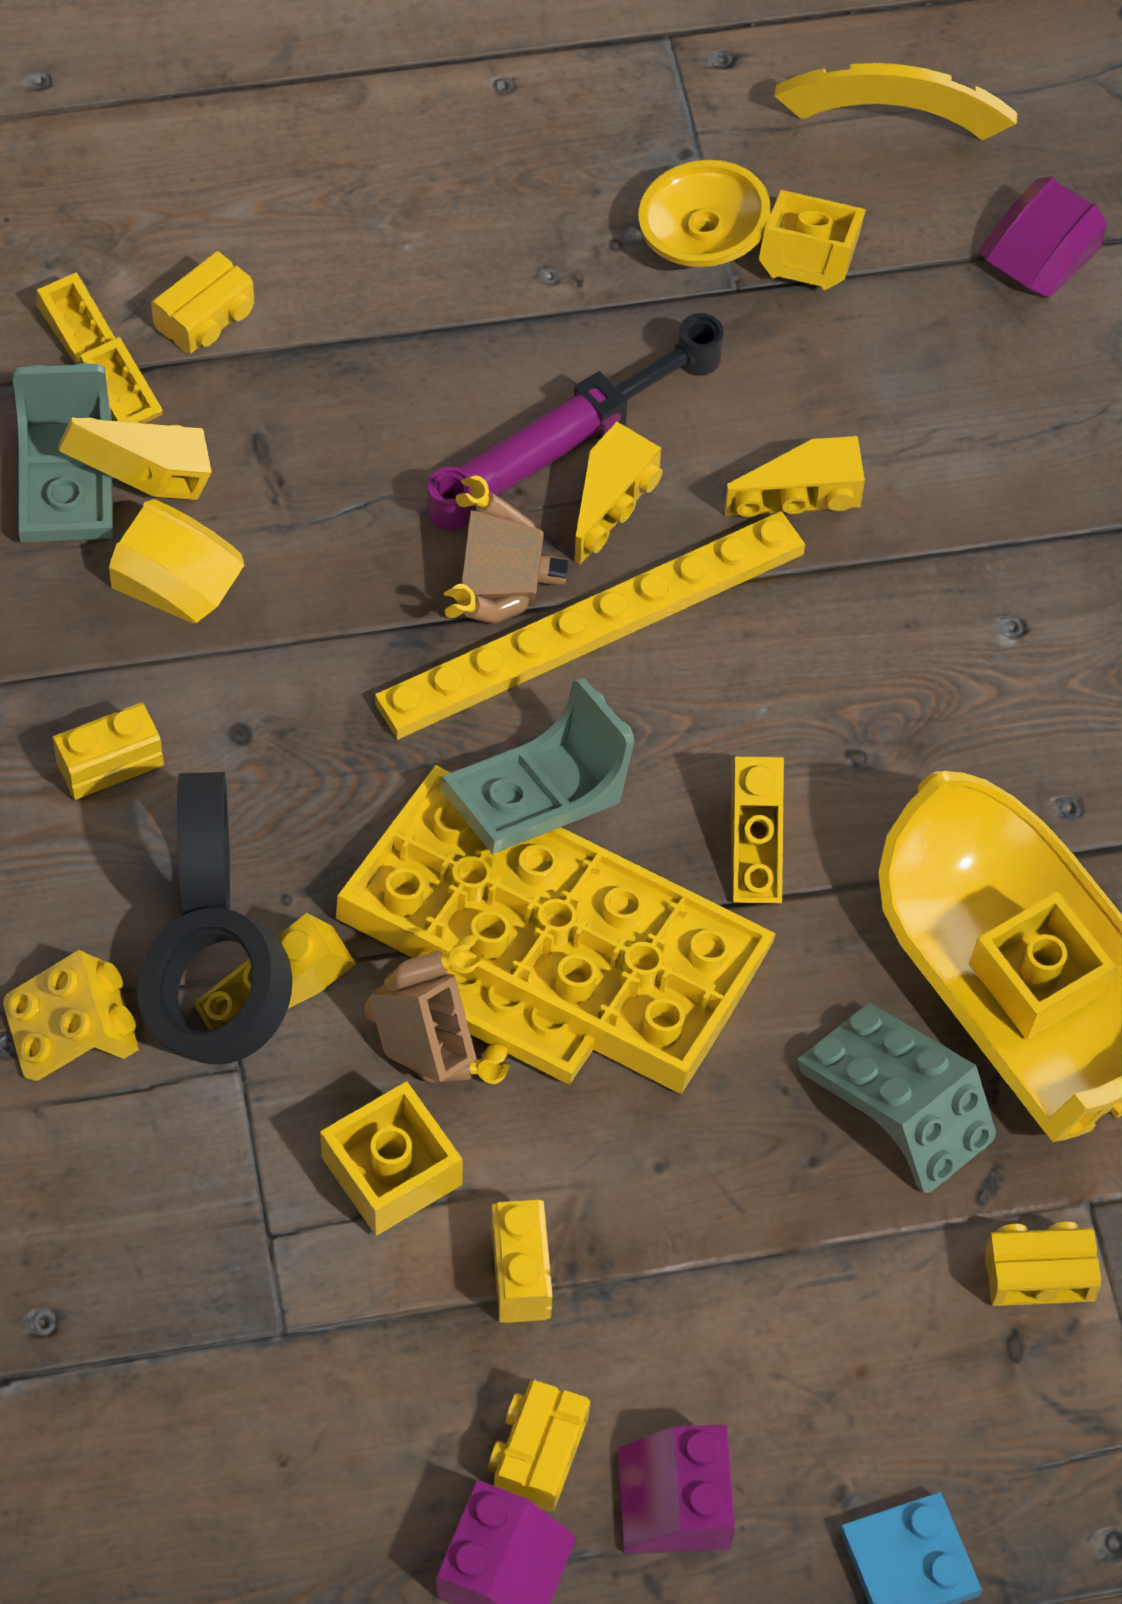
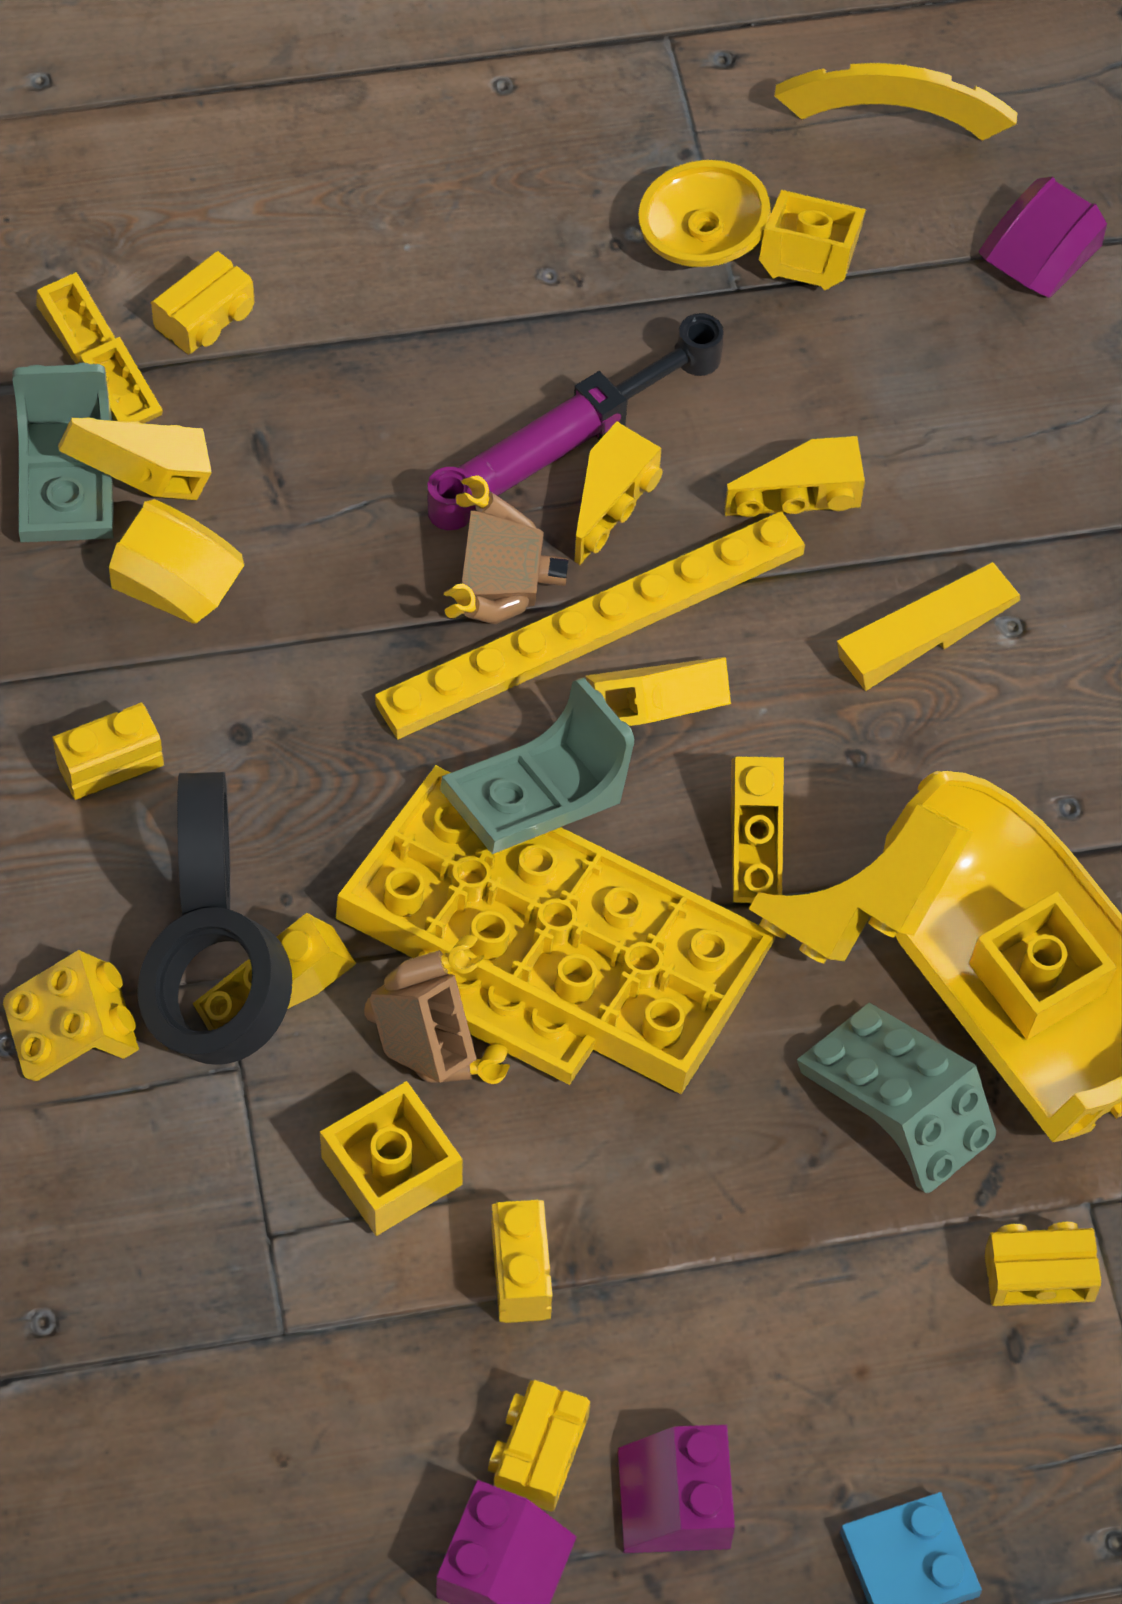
none -> yellow slope [586,657,731,726]
none -> yellow arch [749,804,973,964]
none -> yellow slope [837,562,1020,691]

